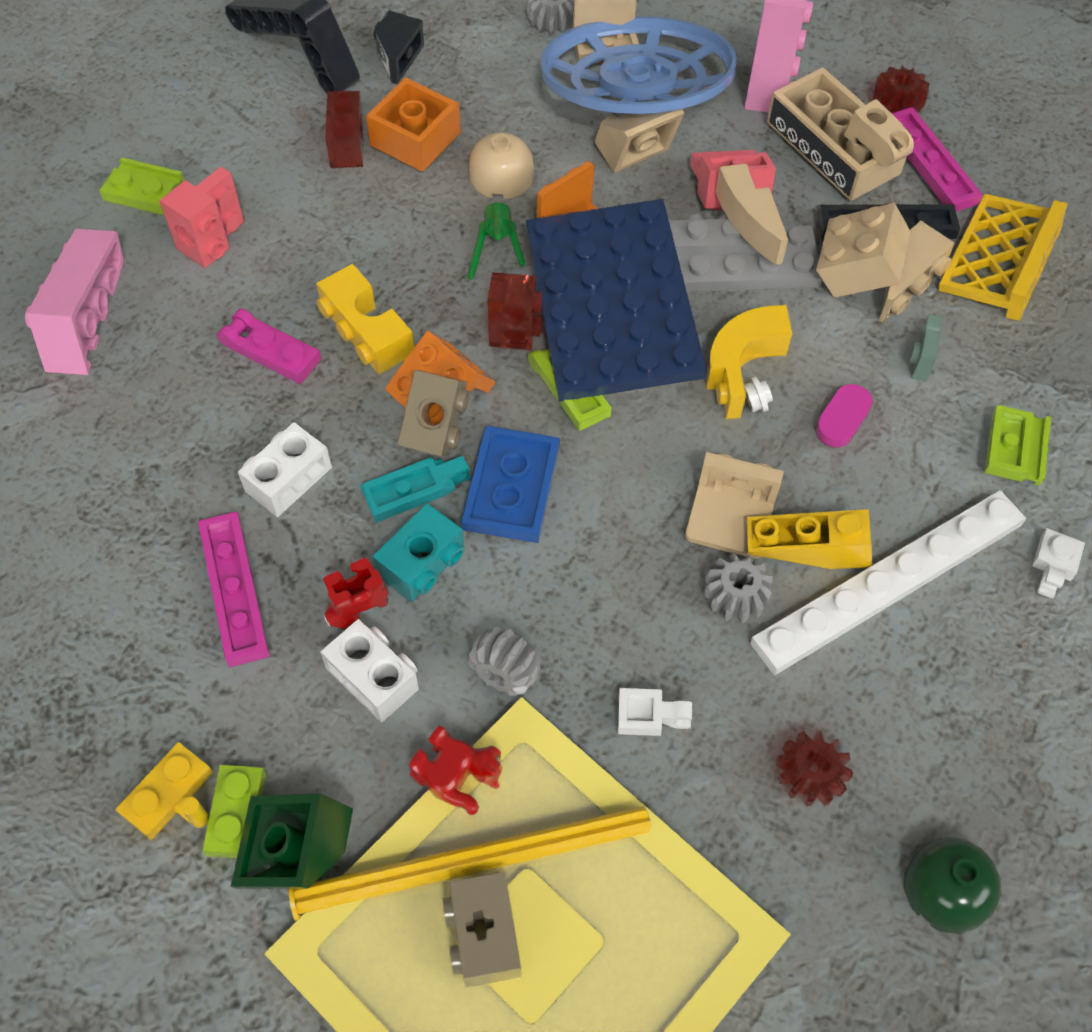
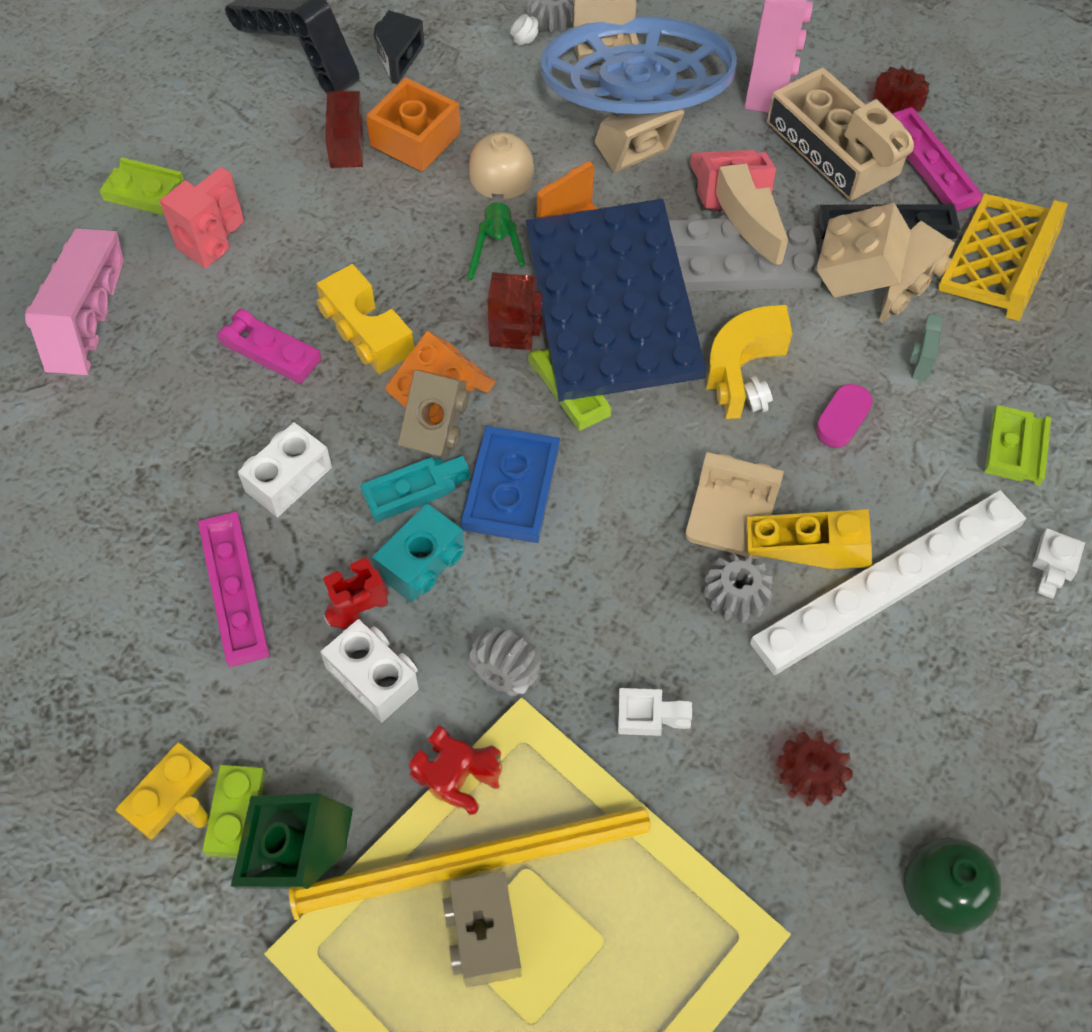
none -> white plate [510,14,538,46]

